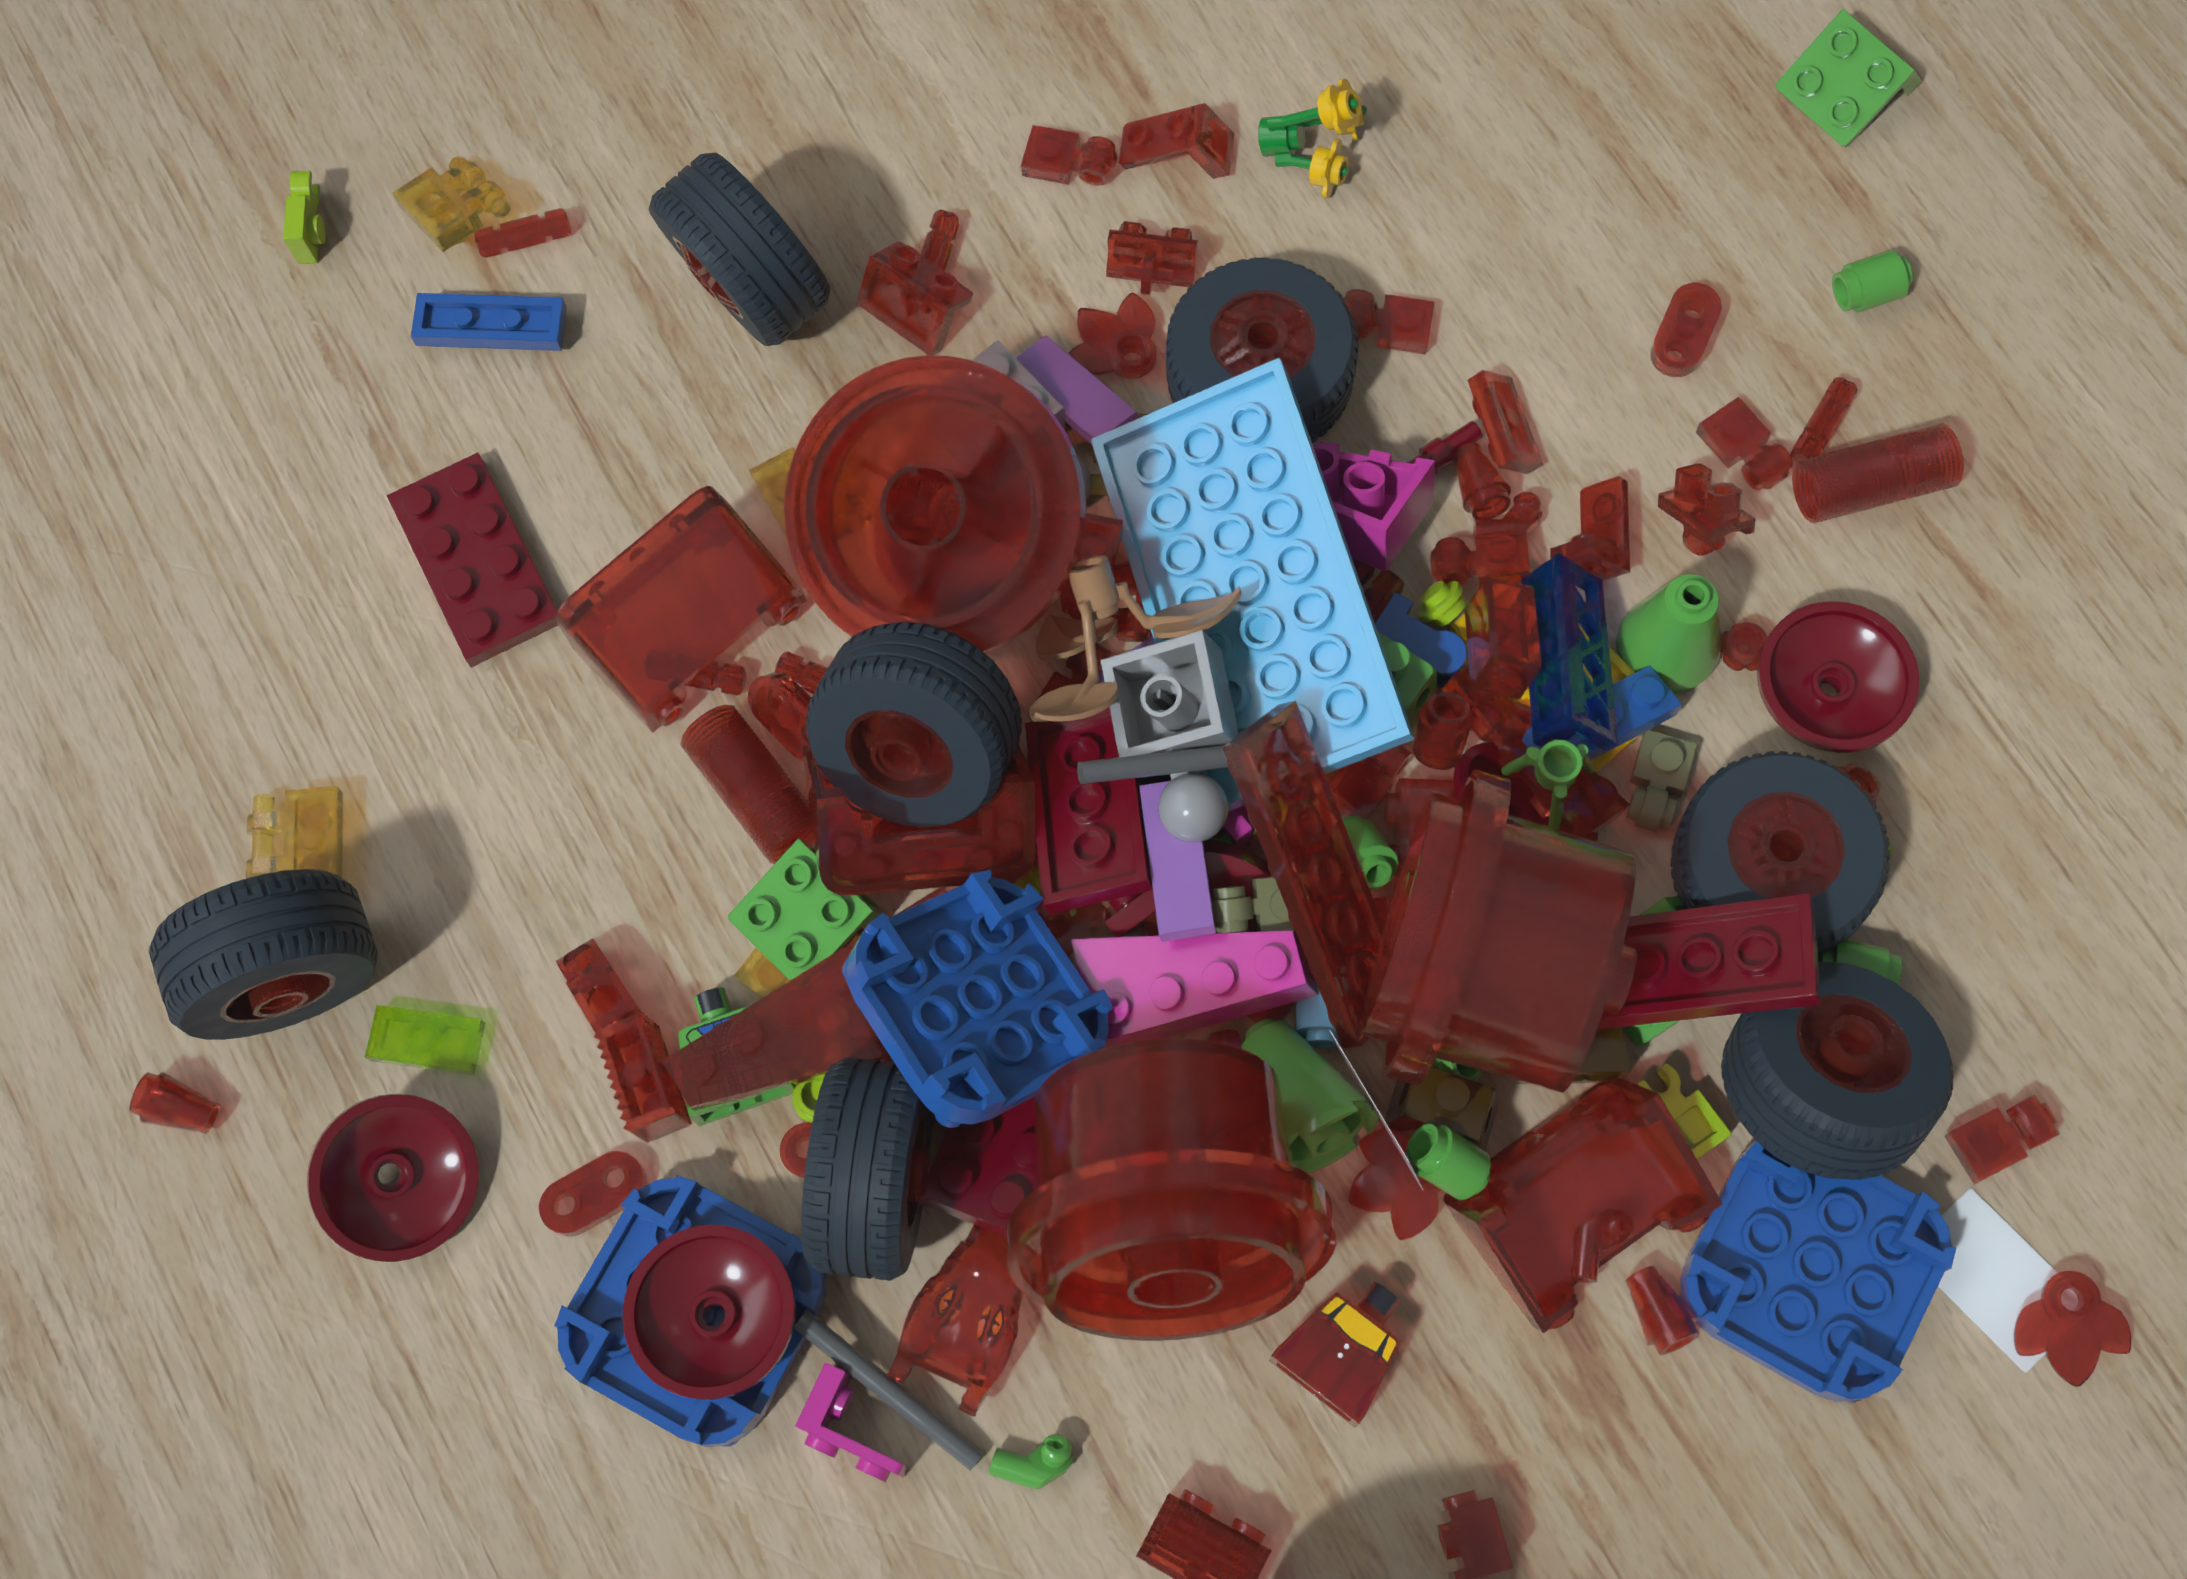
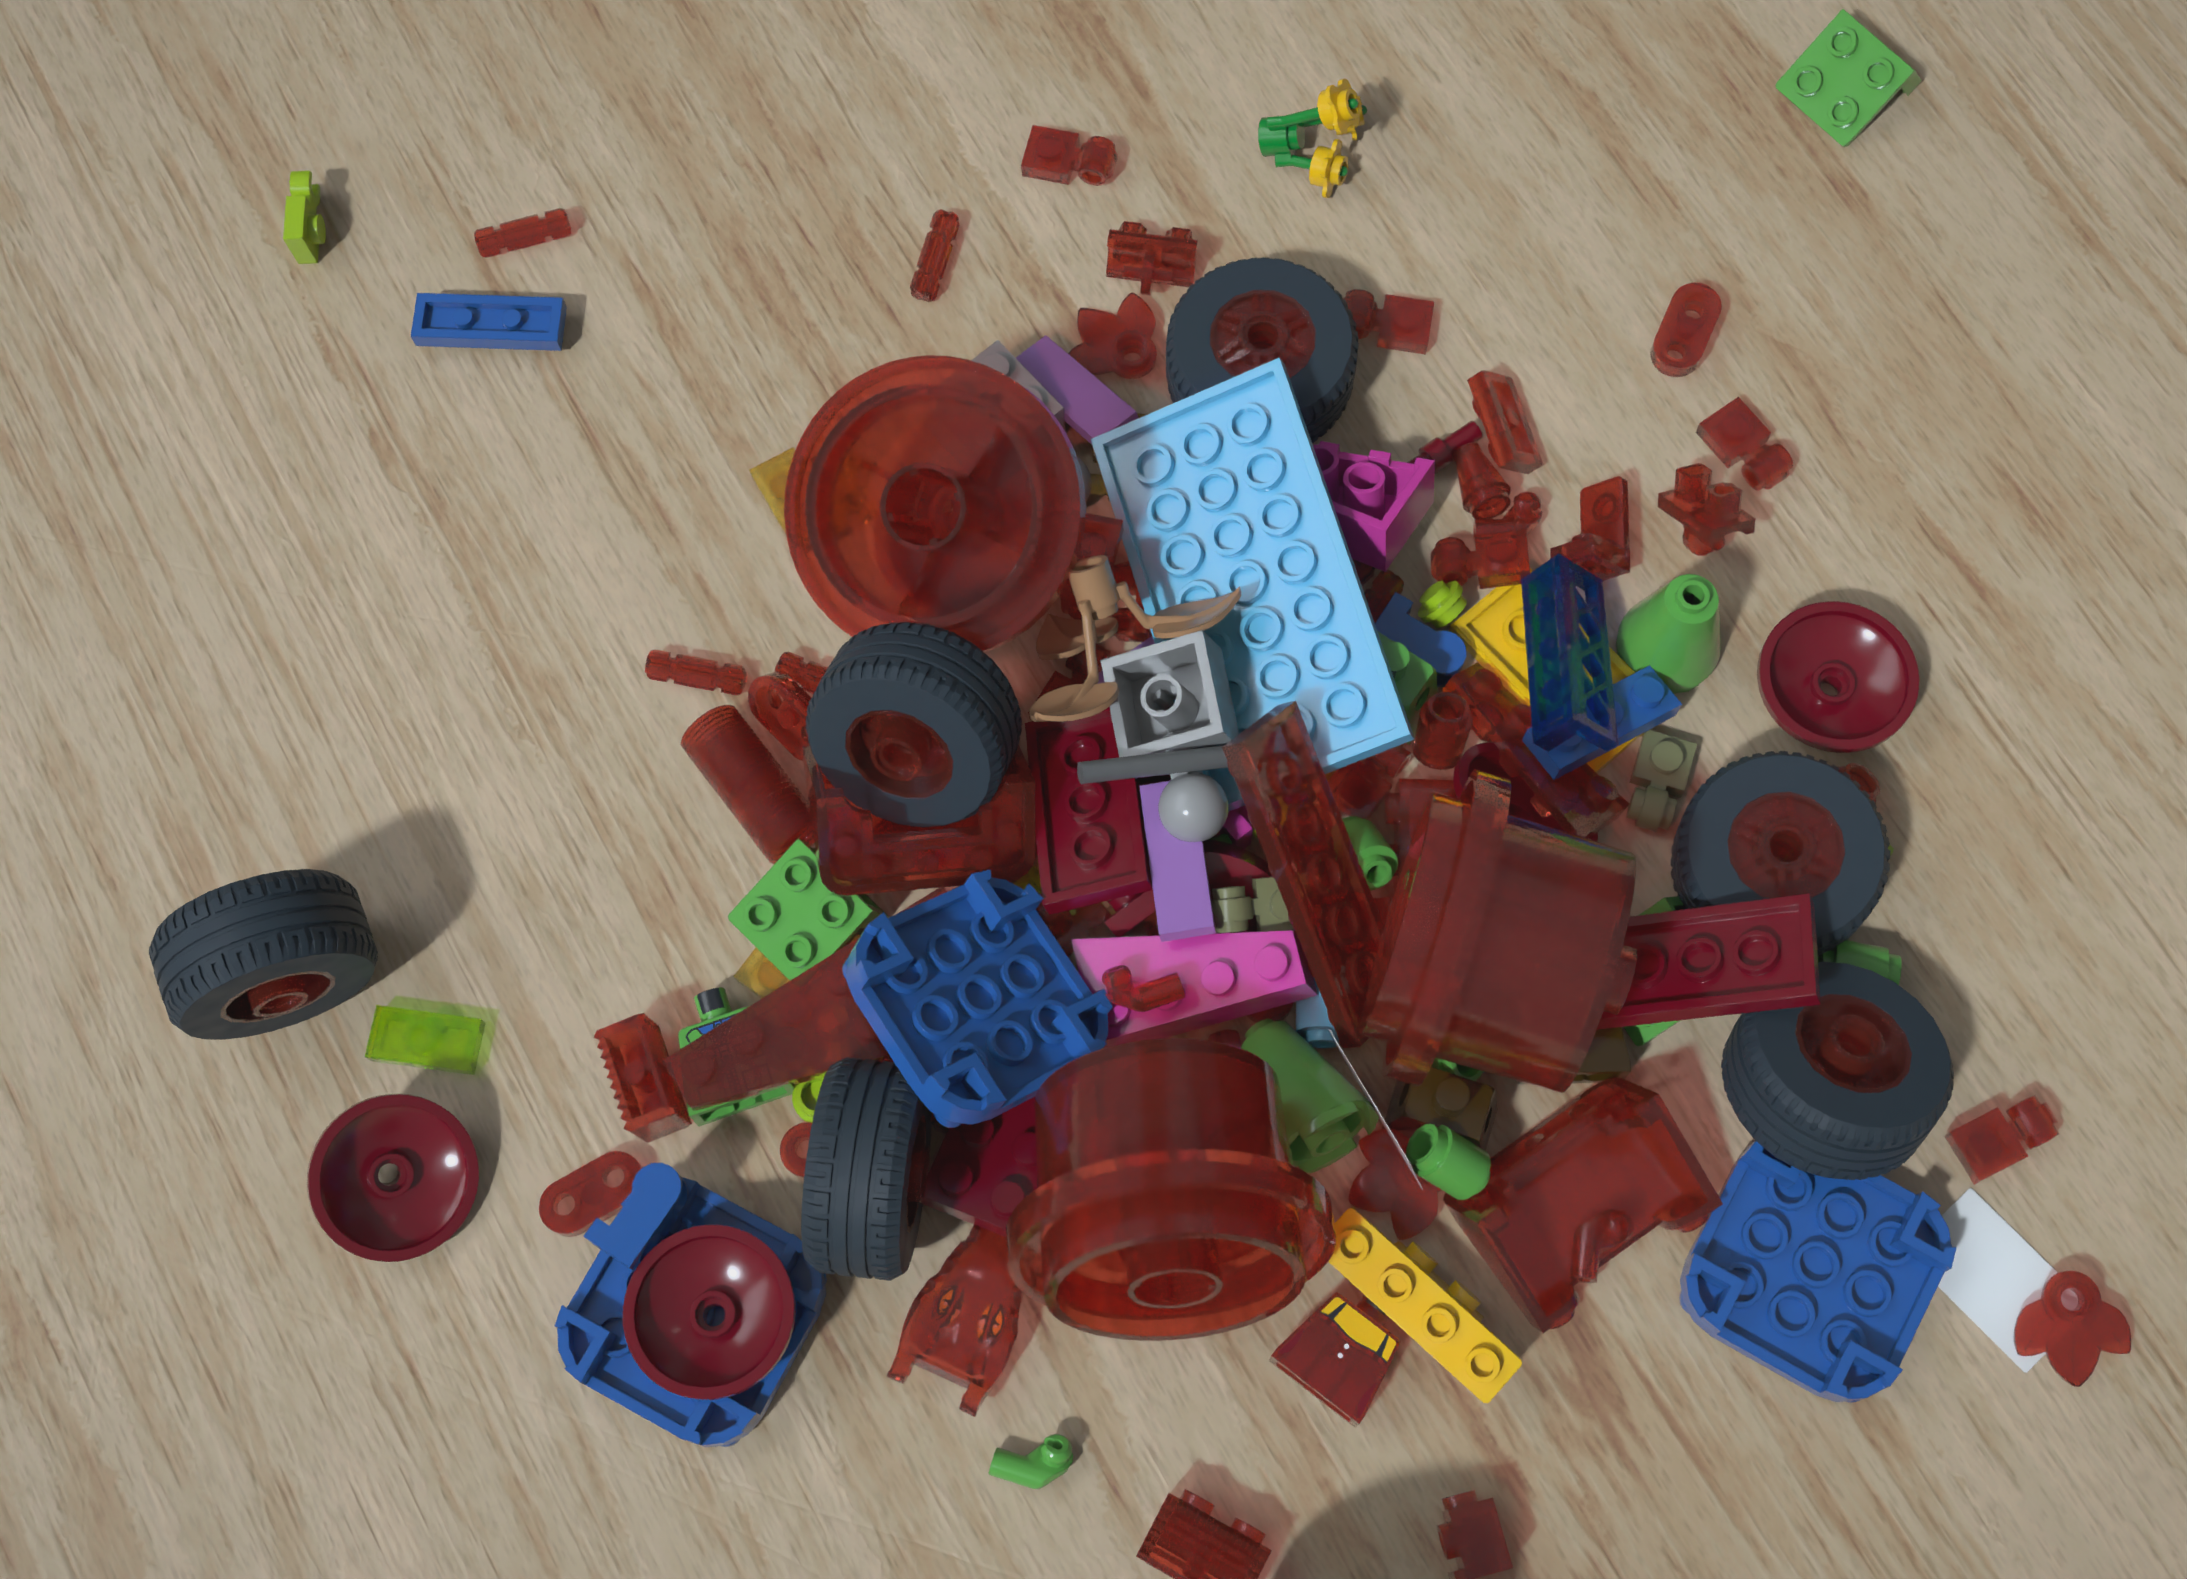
clear red cone [129,1072,220,1134] -> none
clear yellow plate [245,786,343,878] -> none
dark red plate [387,452,563,667] -> none
clear yellow plate [392,156,511,252] -> none
clear red windscreen [556,486,807,734] -> none
clear red leg [556,938,651,1050] -> none
black wheel [648,152,831,346] -> none
dark grey bar [794,1310,984,1471] -> none
dark pink bracket [795,1362,908,1482] -> none
clear red bracket [856,241,973,357] -> none
clear red bracket [1118,103,1235,179] -> none
clear red brick [1465,576,1541,699] -> none
bright green plant [1501,740,1594,834] -> none
clear red cone [1625,1266,1700,1356] -> none
lime plate [1635,1064,1732,1169] -> none
clear red plate [1720,622,1768,671] -> none
clear red axle [1790,376,1858,467] -> none
clear red piece [1792,423,1964,524] -> none
bright green brick [1832,250,1913,312] -> none
none -> blue leg [583,1163,689,1272]
none -> clear red arm [1102,965,1185,1012]
none -> yellow bracket [1315,1207,1522,1403]

